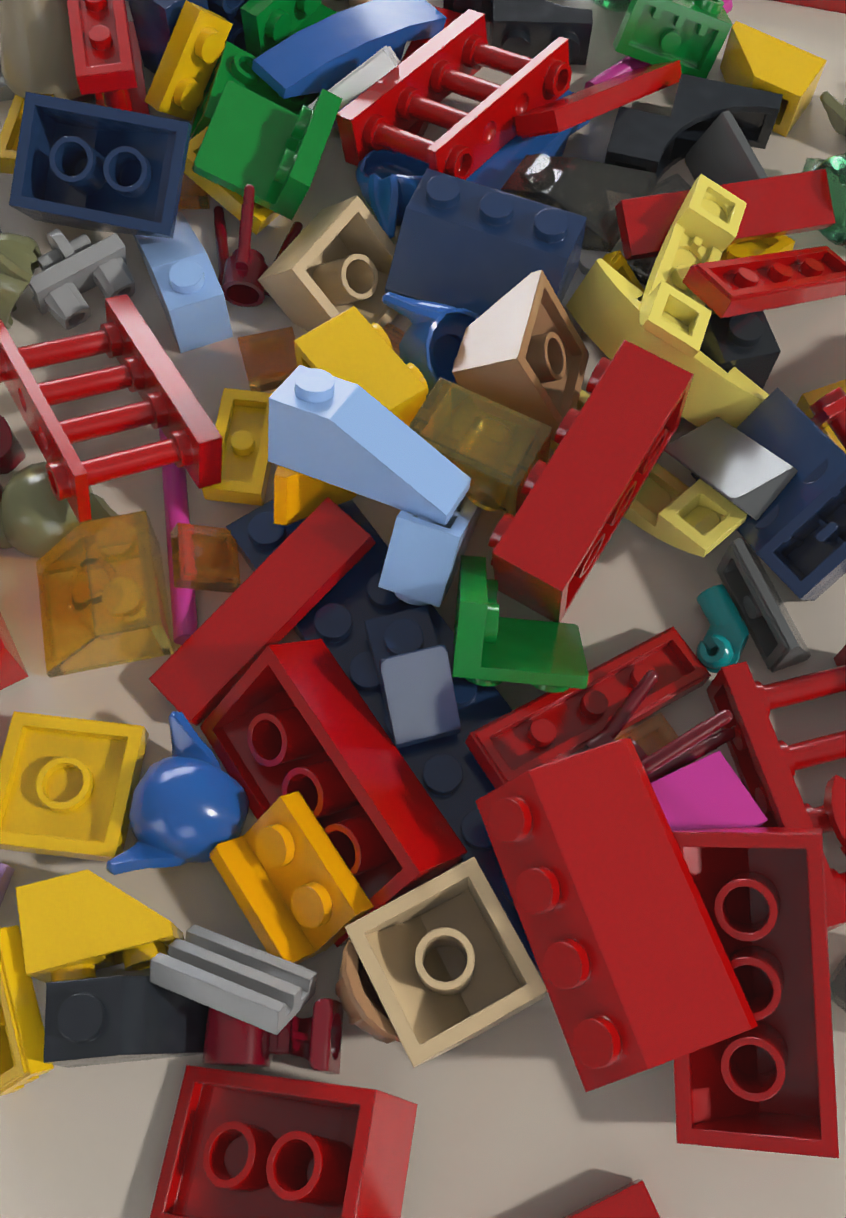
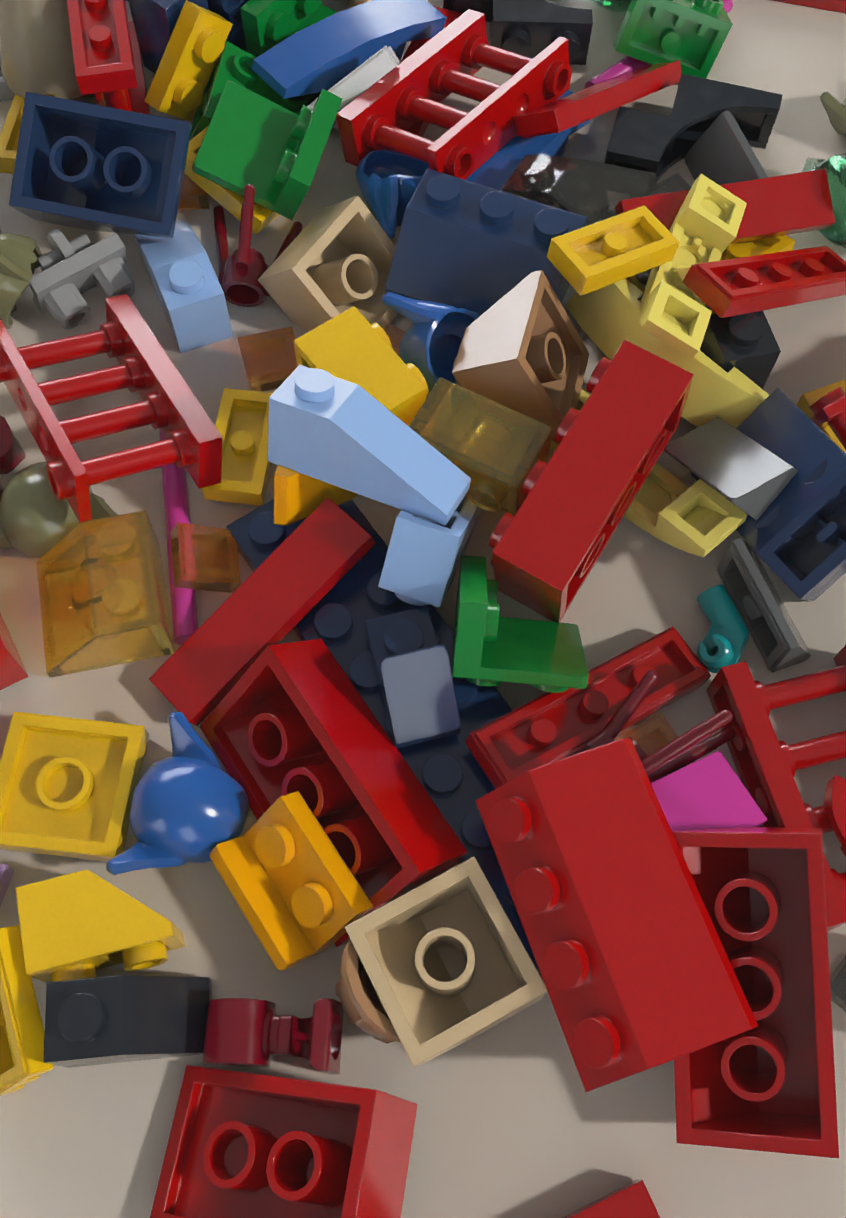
light grey tile [150,924,317,1035] -> none
yellow slope [720,21,827,137] -> none
none -> yellow plate [547,205,680,296]

